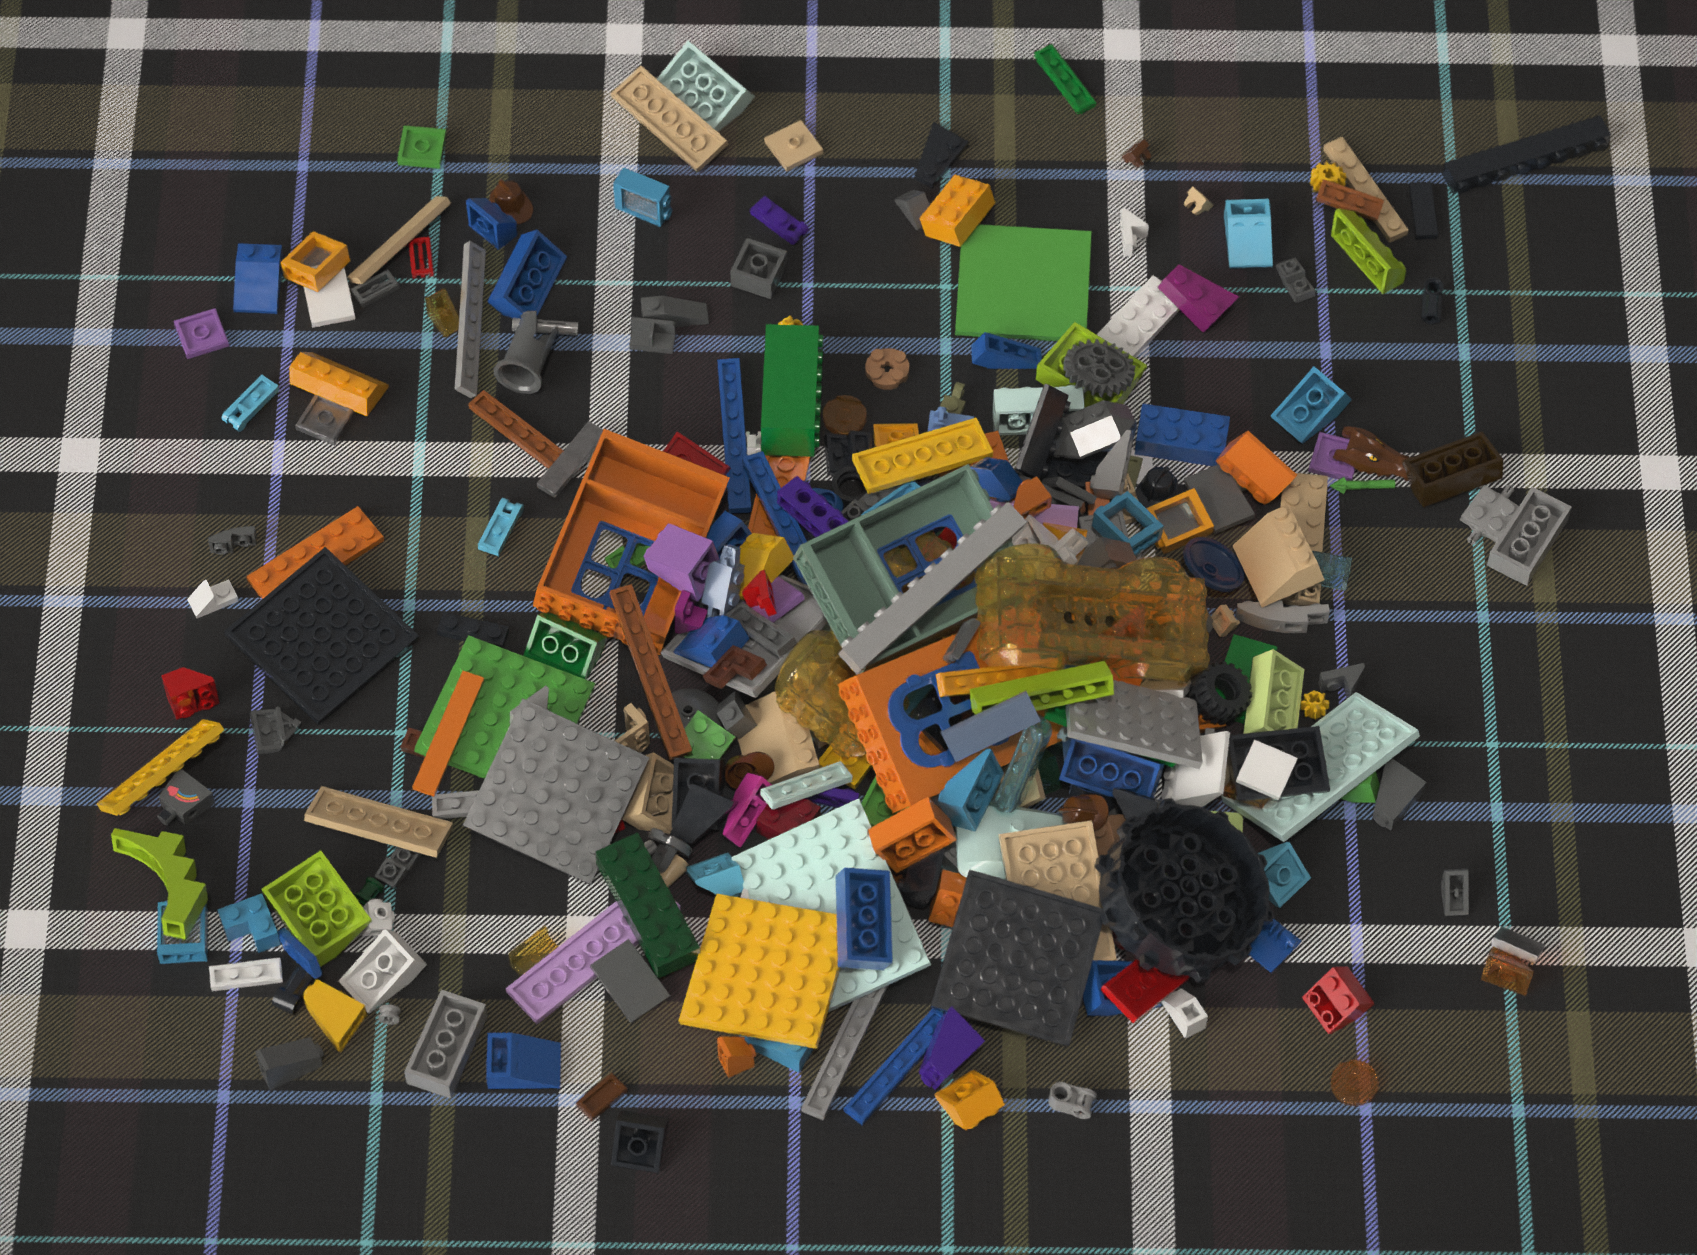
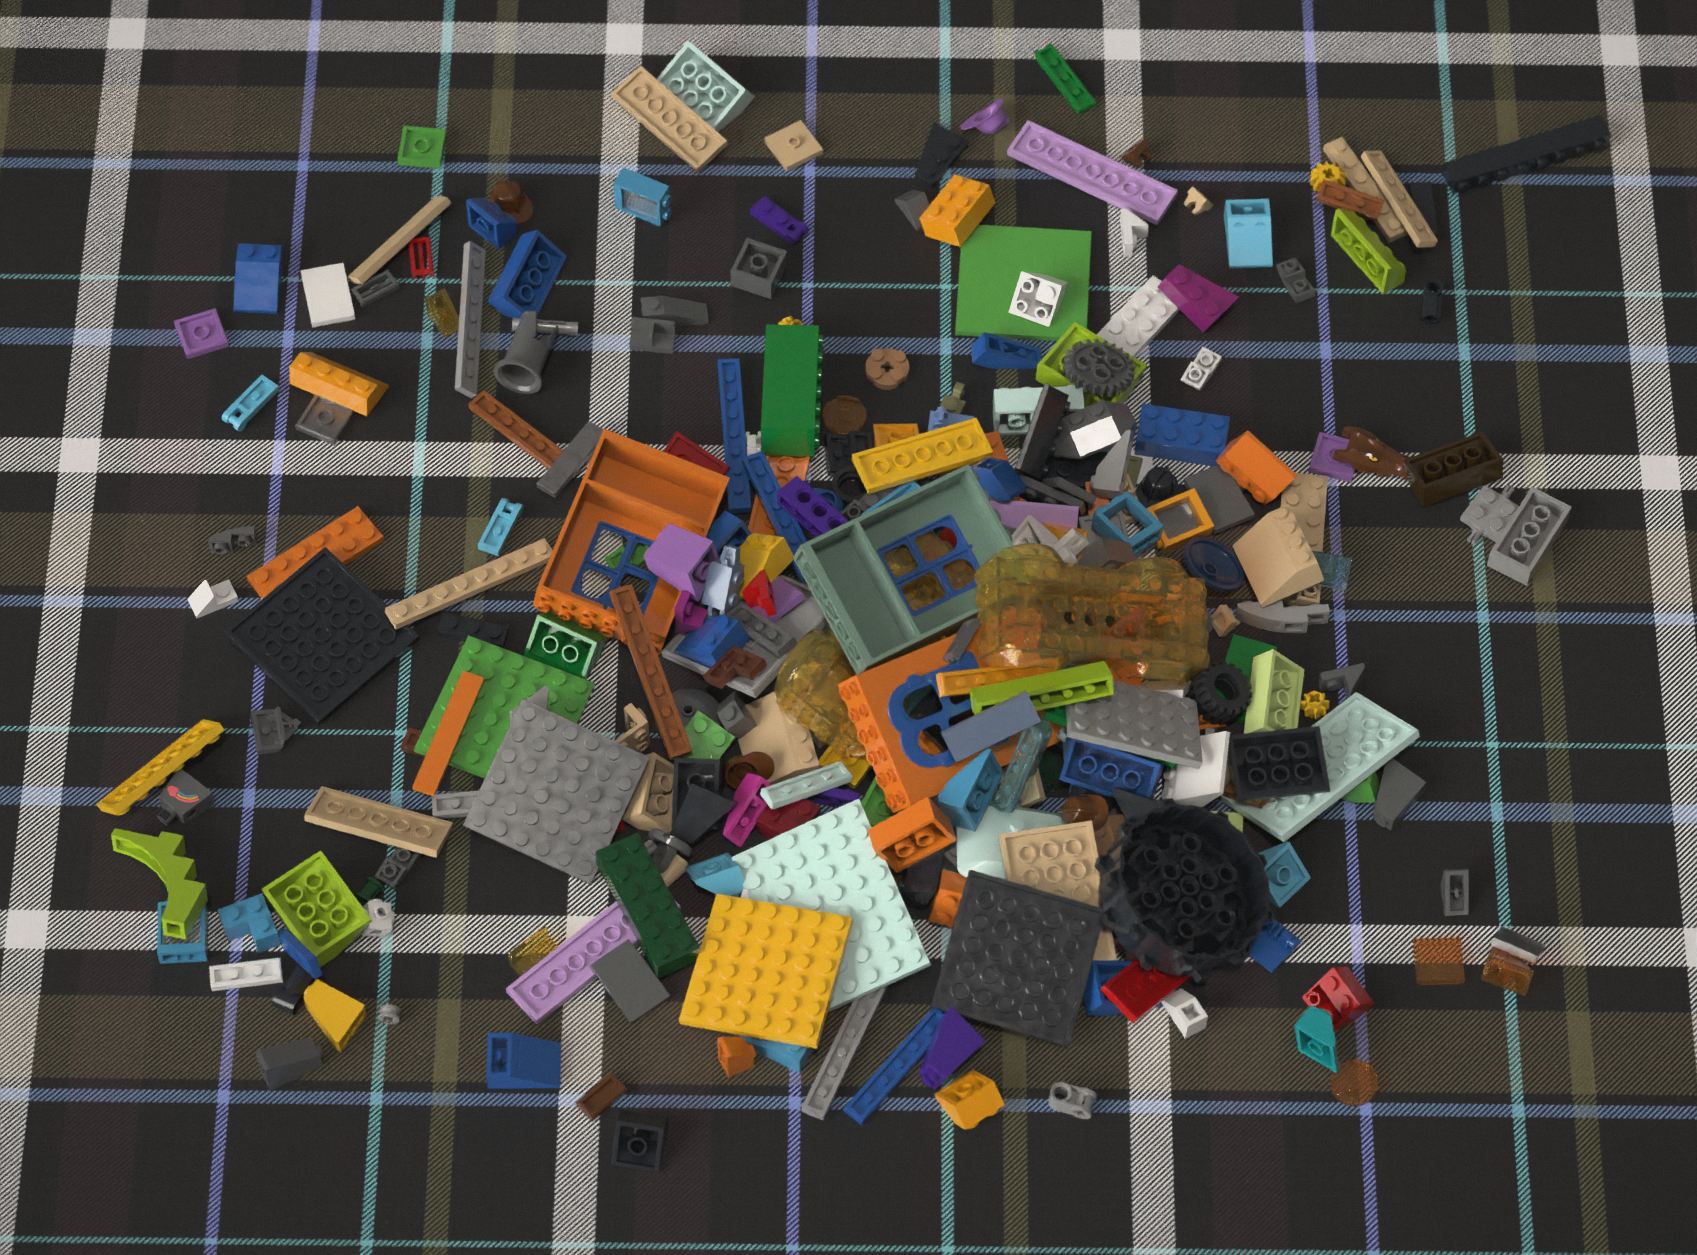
red slope [161,667,220,720] -> none
light orange window [281,231,350,292] -> none
white slope [339,929,427,1013] -> none
light grey brick [404,990,488,1099] -> none
blue brick [836,867,893,970] -> none
light grey brick [838,502,1027,675] -> none
orange slope [1013,477,1052,519] -> none
white tile [1236,740,1298,800] -> none
dark azure slope [1270,367,1352,444] -> none
bright green piece [1329,477,1395,494] -> none
none -> tan plate [385,538,553,629]
none -> medium lavender piece [960,99,1009,134]
none -> lavender plate [1007,120,1178,225]
none -> white slope [1009,271,1068,327]
none -> white slope [1180,347,1222,391]
none -> teal slope [1294,1005,1340,1073]
none -> tan plate [1361,151,1438,247]
none -> clear orange tile [1412,937,1465,985]

